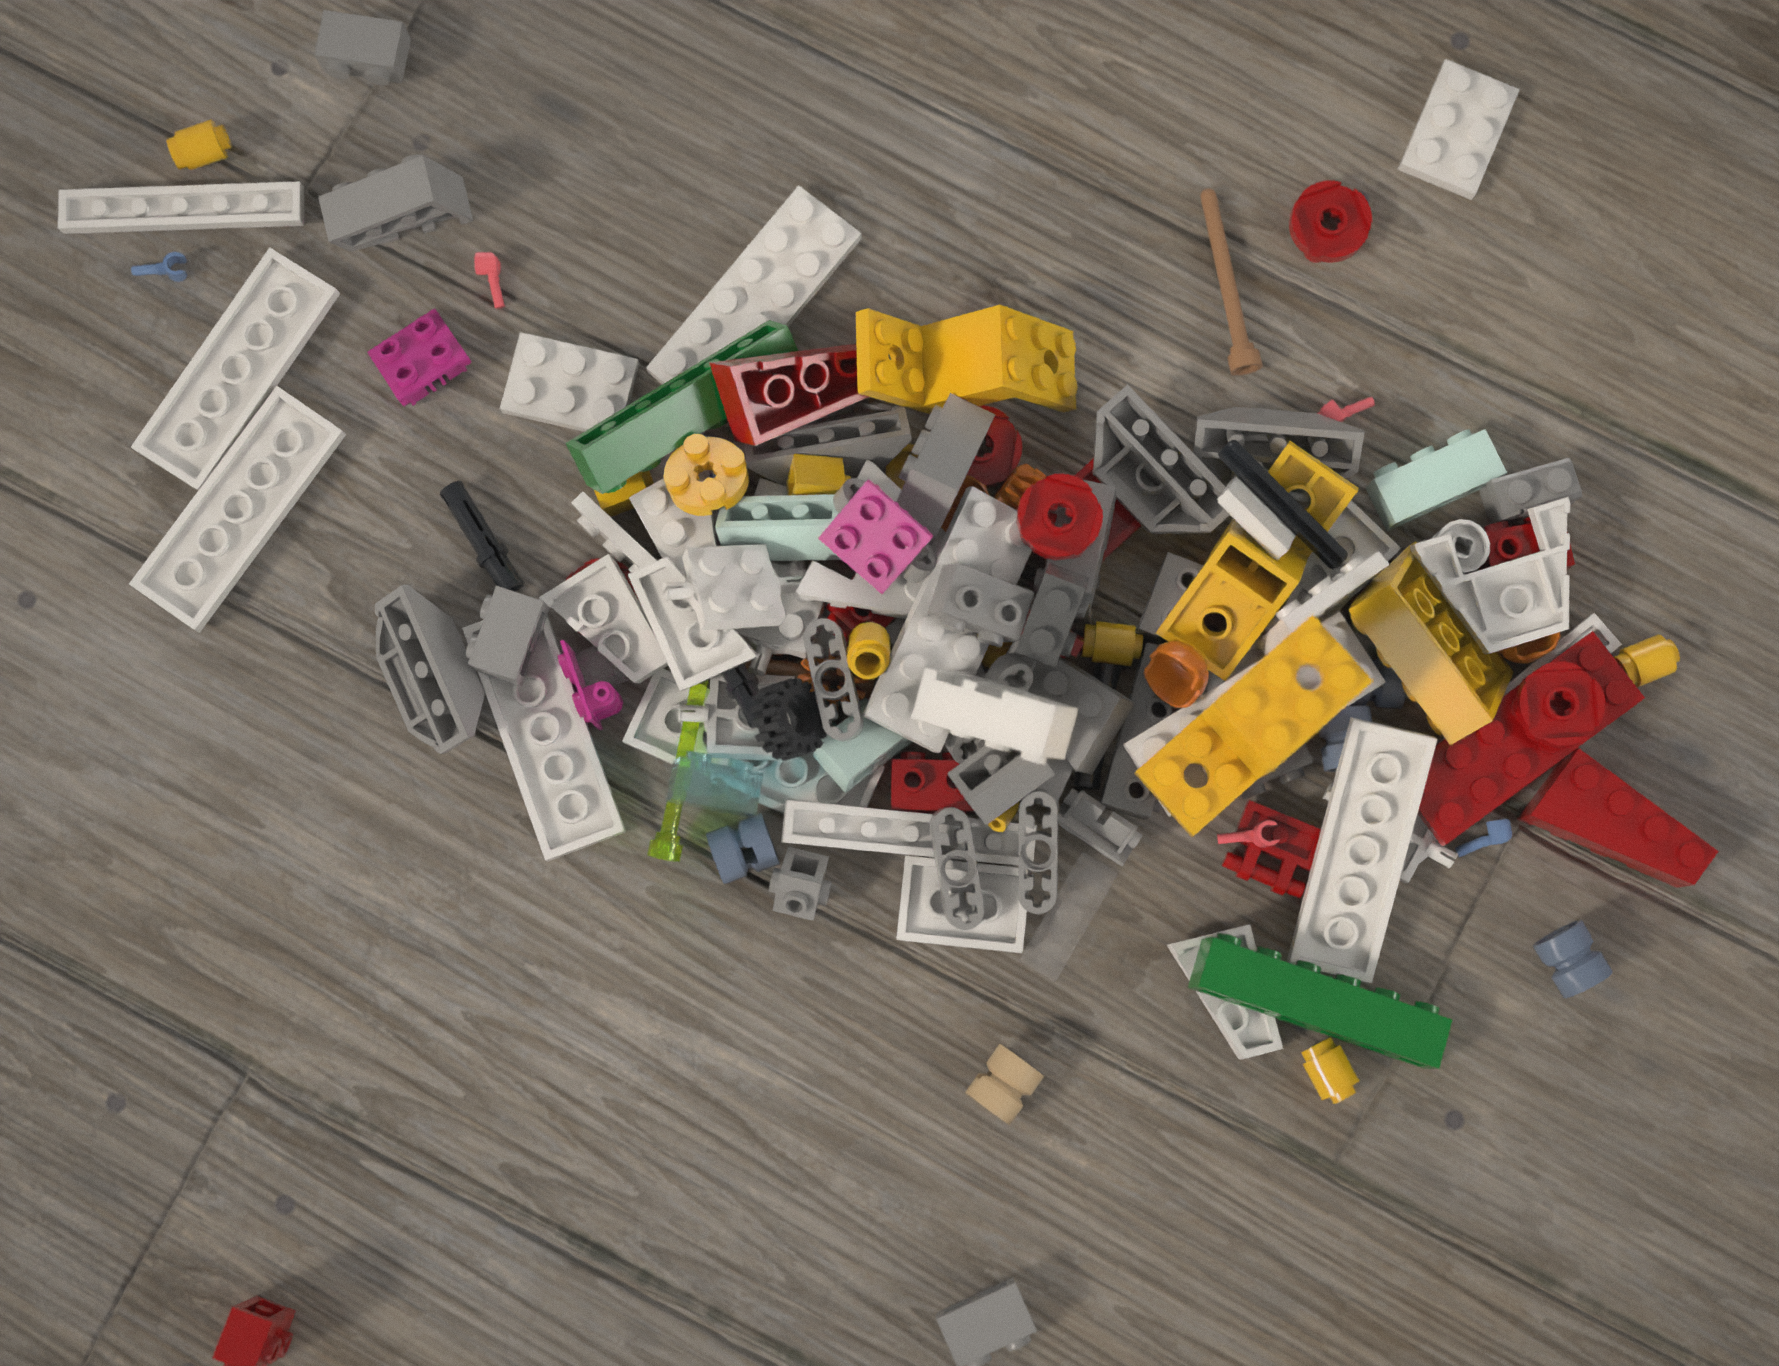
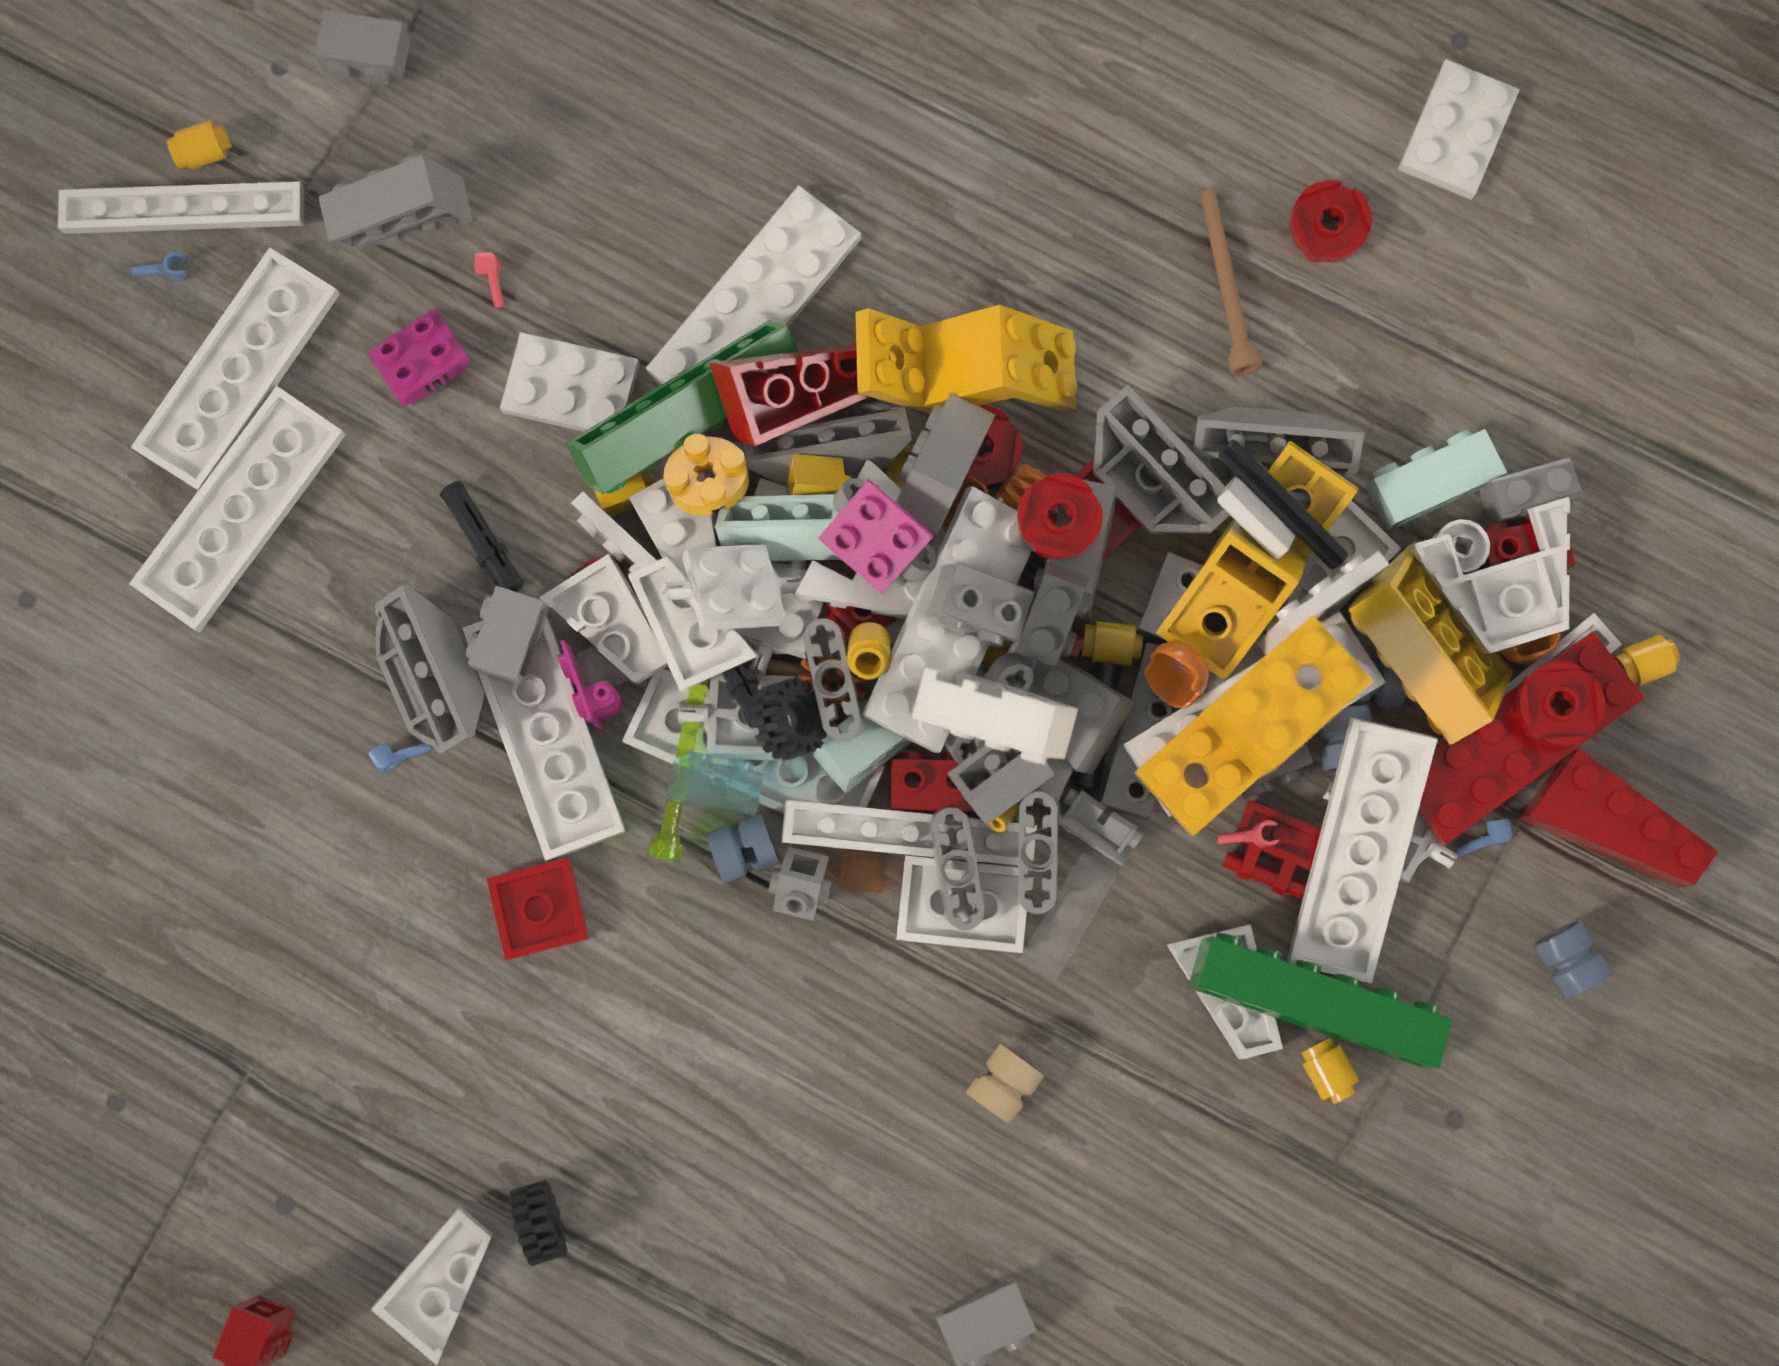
coral hand [1317,397,1375,422] -> none
none -> medium blue hand [369,743,431,772]
none -> white wing [371,1206,492,1365]
none -> red plate [486,857,590,961]
none -> black tyre [509,1180,567,1266]
none -> clear orange plate [839,848,884,893]

